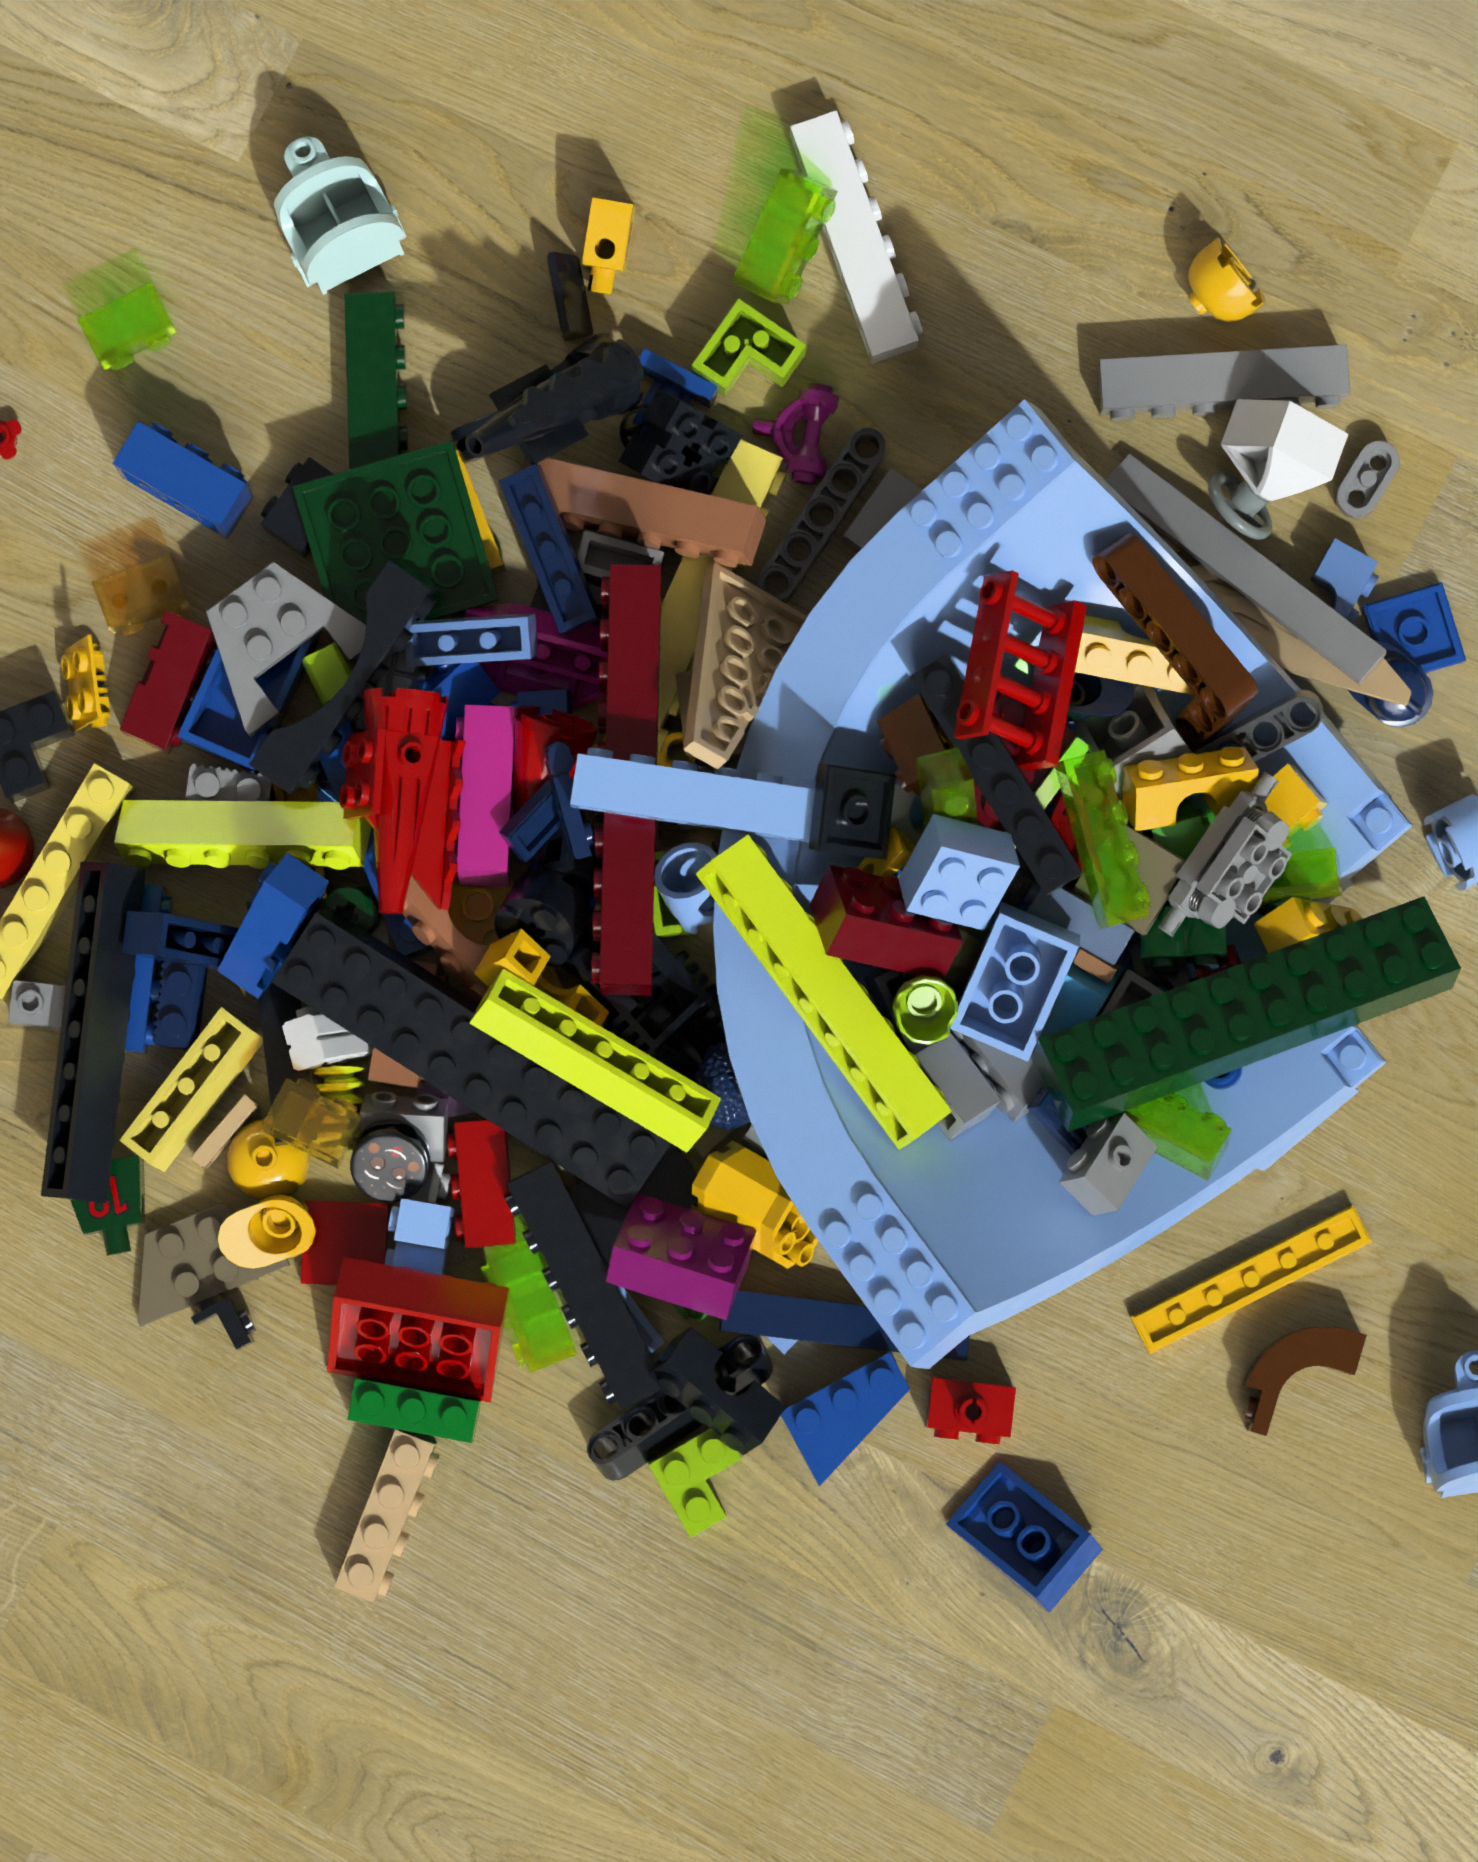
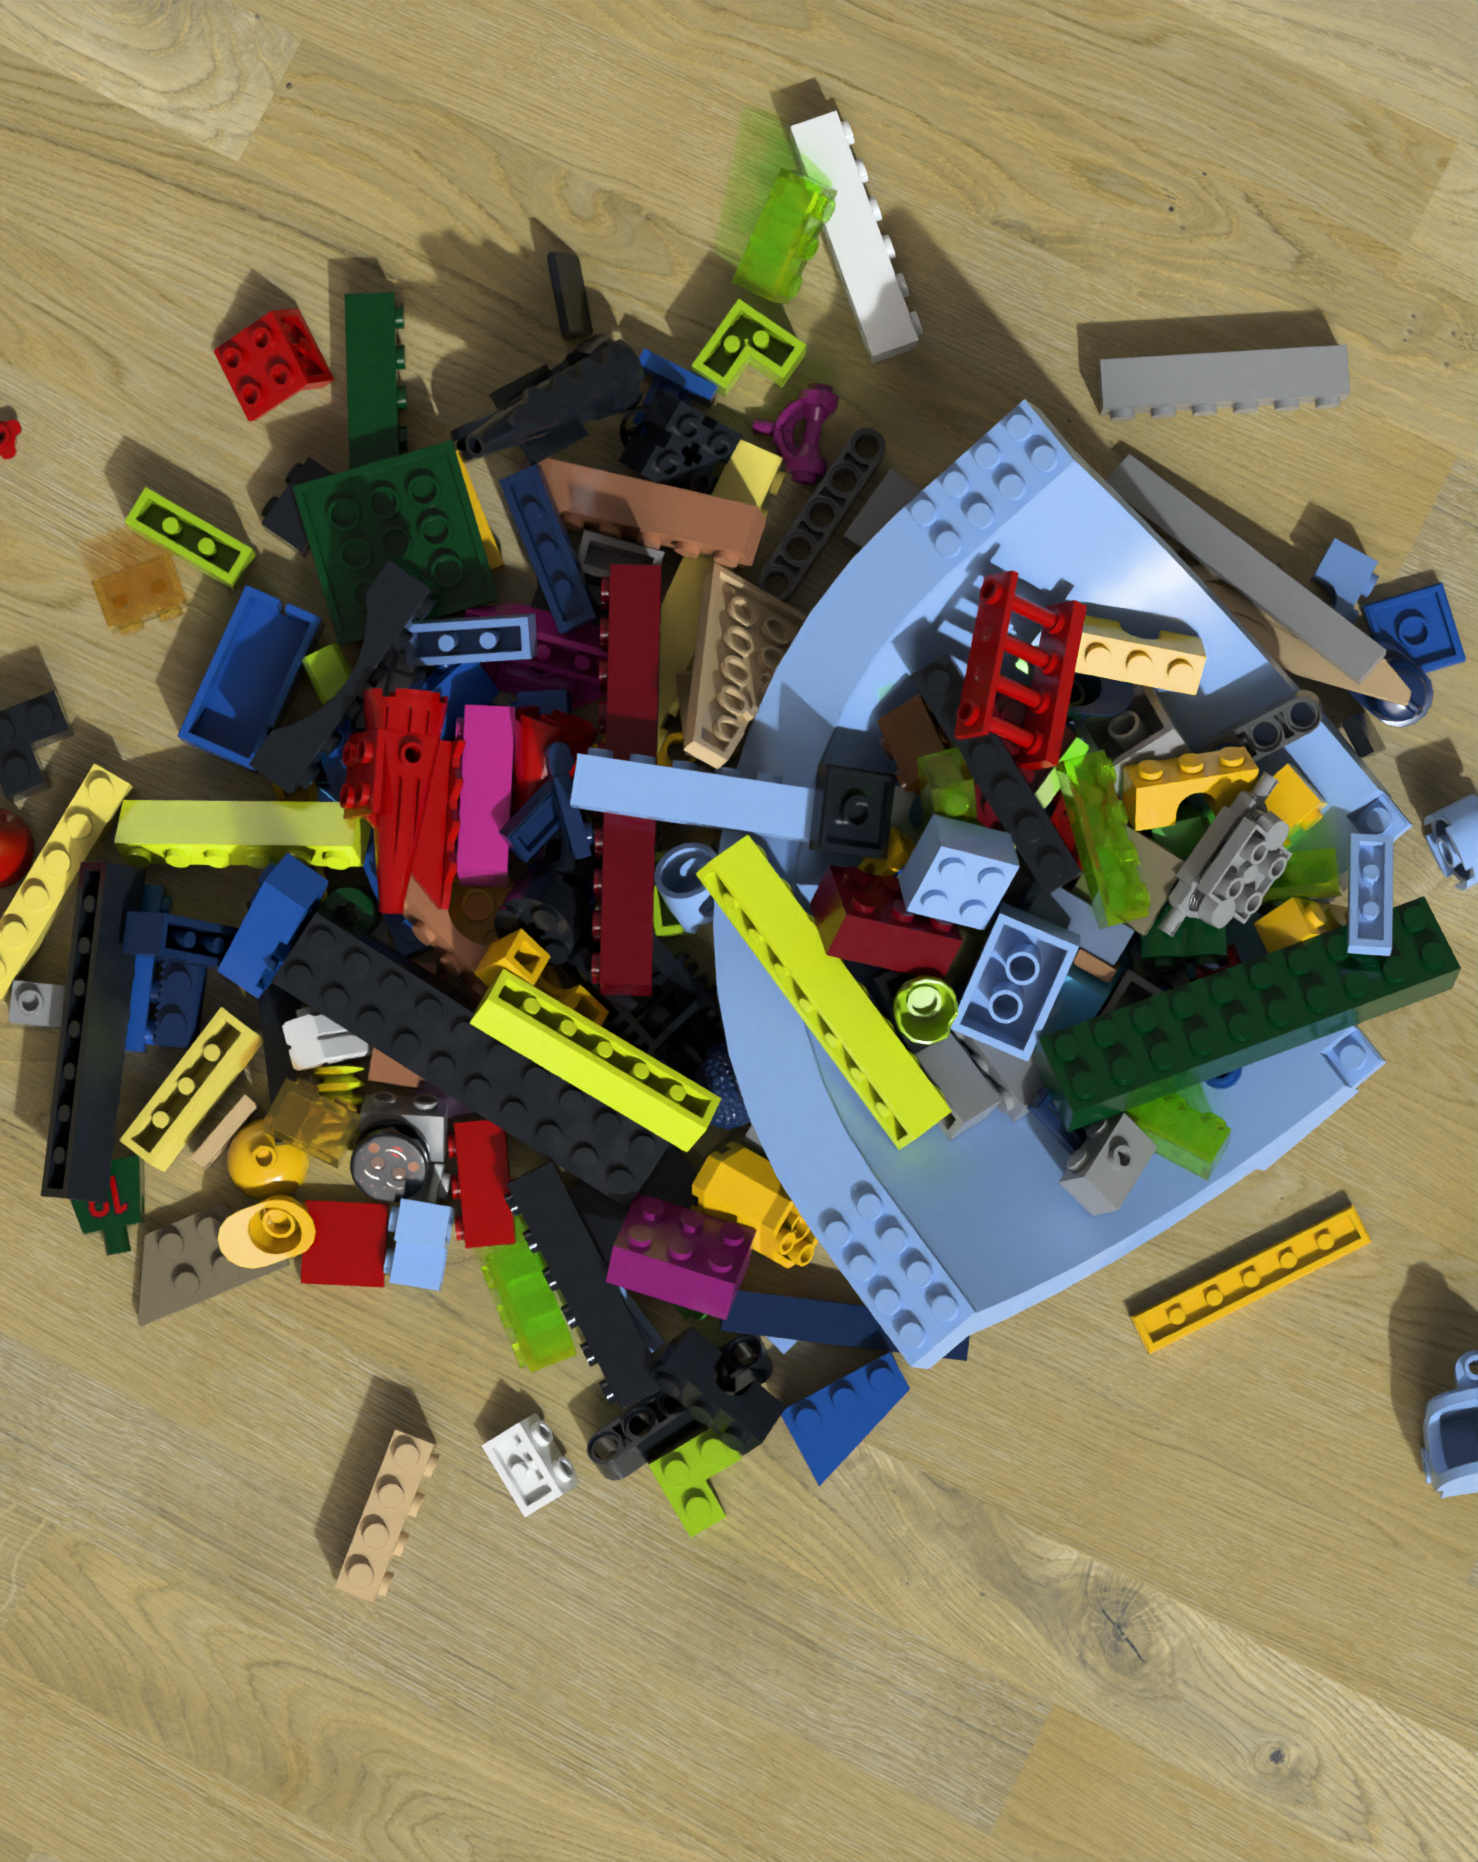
yellow hinge [61,635,111,731] -> none
clear neon green brick [77,282,177,371] -> none
blue brick [112,421,253,539] -> none
dark red wedge [120,610,217,754] -> none
light grey brick [185,763,275,801] -> none
black bracket [191,1294,256,1350] -> none
light grey wing [206,562,366,737] -> none
light aqua animal [274,136,407,295] -> none
red slope [327,1257,509,1403] -> none
green brick [347,1378,481,1443] -> none
yellow torso [582,197,636,295] -> none
red brick [925,1377,1016,1445] -> none
blue slope [946,1461,1103,1613] -> none
reddish brown beam [1092,532,1258,748] -> none
yellow cylinder [1188,237,1266,322] -> none
white piece [1208,399,1348,540] -> none
reddish brown arch [1242,1326,1367,1436] -> none
light grey plate [1335,441,1400,519] -> none
none -> lime brick [124,487,257,592]
none -> red bracket [214,308,335,422]
none -> white bracket [482,1413,579,1517]
none -> black tile [1341,713,1386,758]
none -> light blue plate [1347,833,1393,956]

